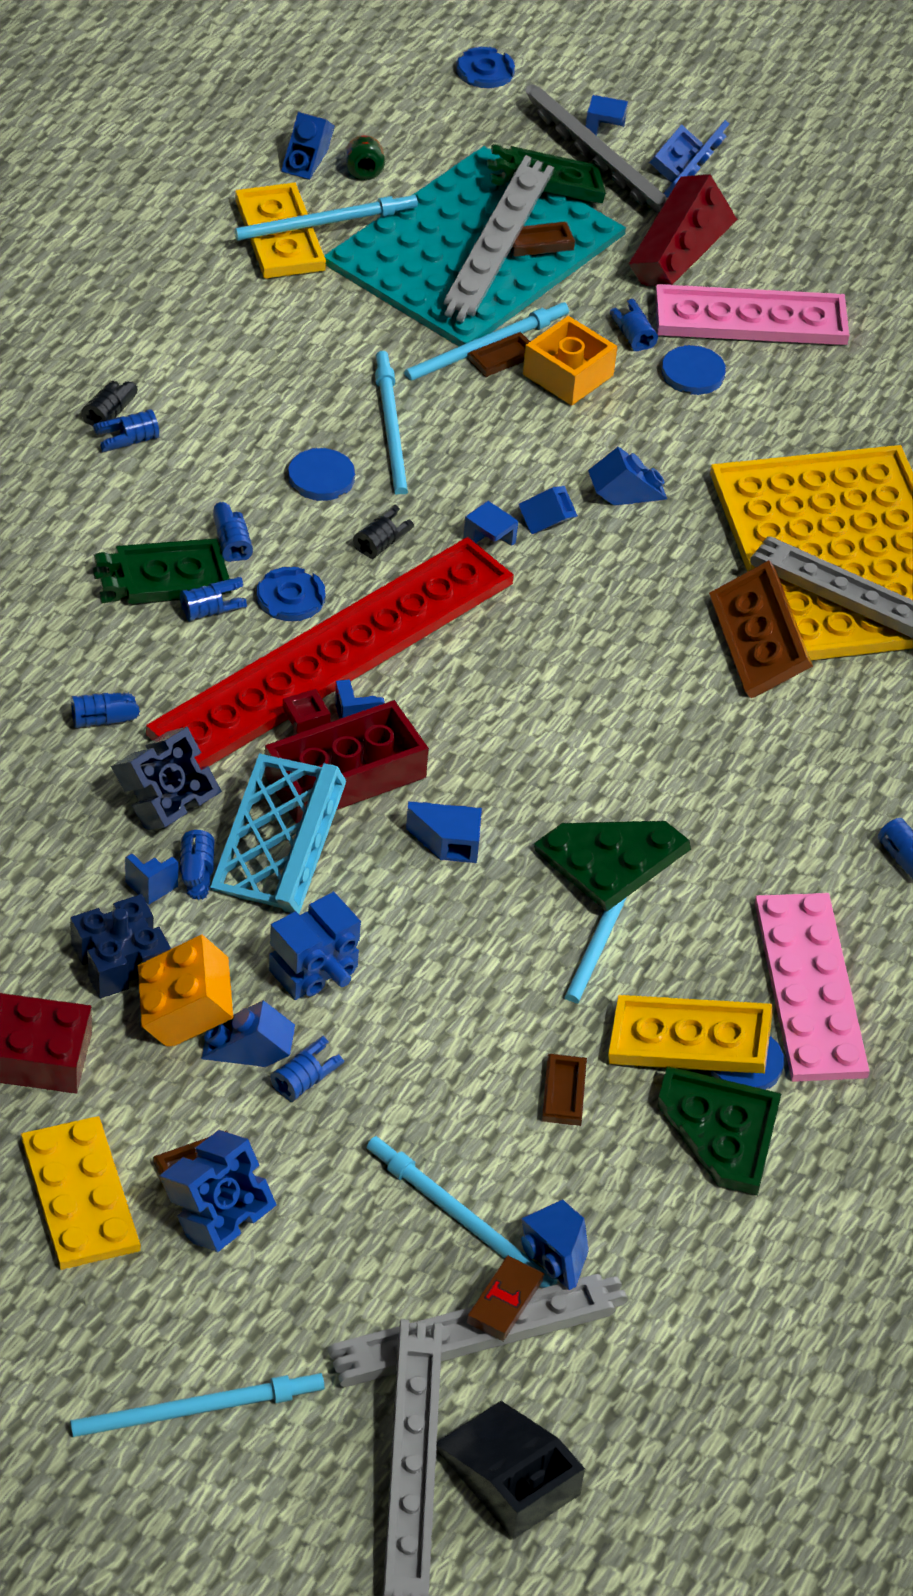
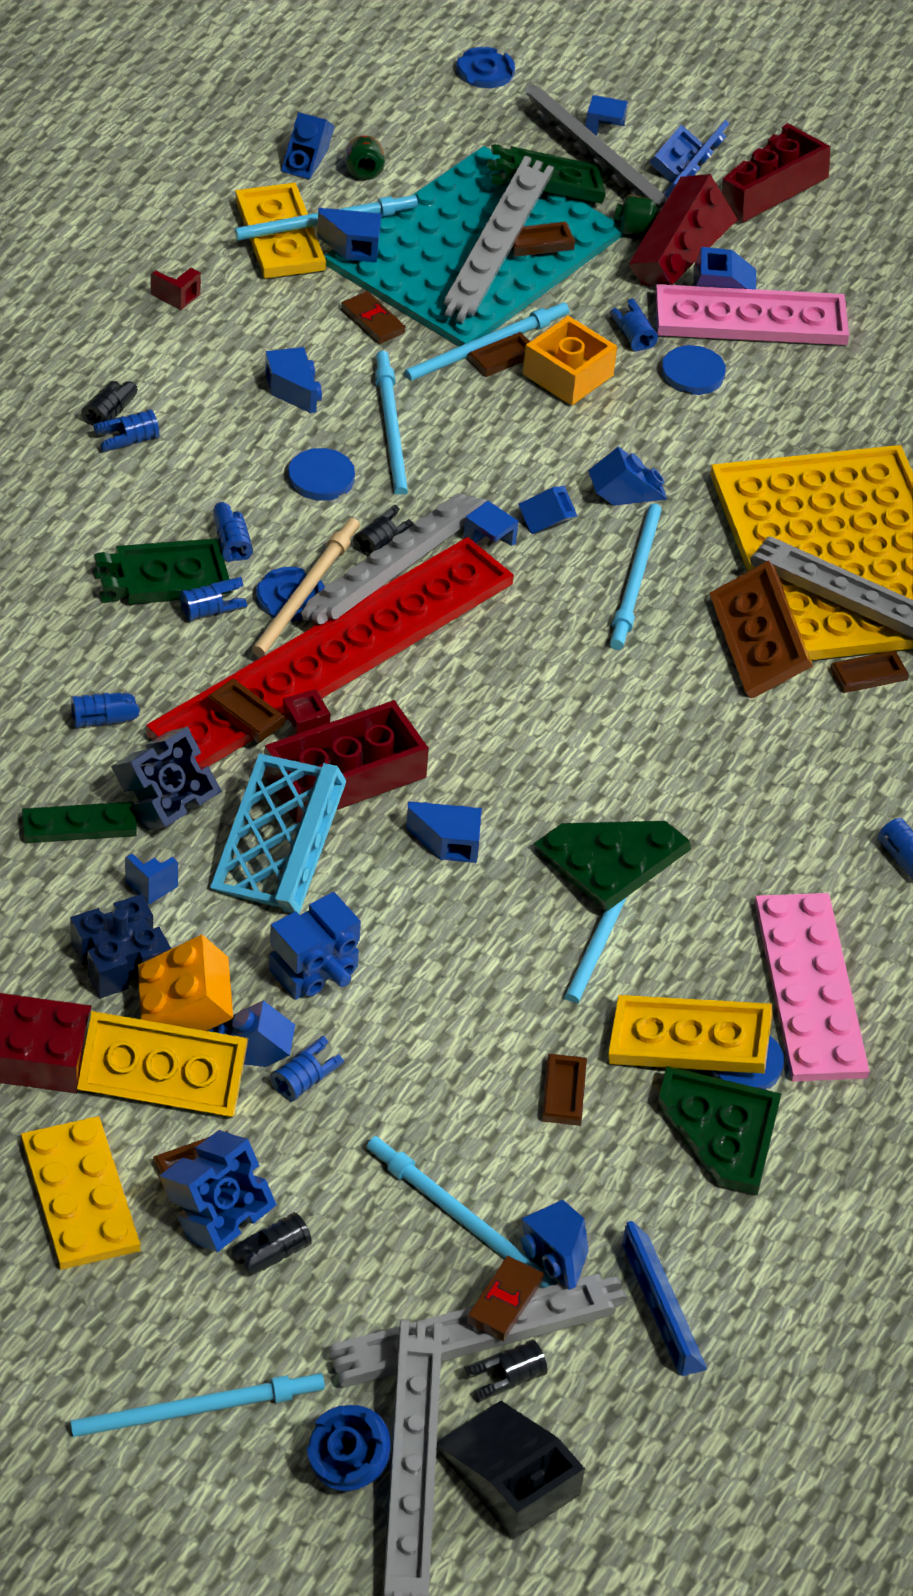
blue hinge [179,830,215,900] -> none
blue panel [335,679,385,719] -> none
none -> dark green plate [22,801,137,843]
none -> yellow plate [77,1011,248,1117]
none -> dark red panel [150,267,201,310]
none -> reddish brown tile [208,678,285,743]
none -> black hinge [230,1212,312,1275]
none -> tan bar [252,518,360,657]
none -> blue slope [265,347,322,413]
none -> light grey hinge [302,493,487,624]
none -> blue cone [307,1405,391,1491]
none -> blue slope [317,207,382,262]
none -> reddish brown tile [341,291,405,344]
none -> black hinge [464,1339,548,1402]
none -> medium azure bar [610,504,662,650]
none -> dark green head [614,195,660,238]
none -> blue slope [622,1221,708,1377]
none -> blue slope [693,247,756,289]
none -> dark red wedge [722,123,831,222]
none -> reddish brown tile [830,650,909,693]

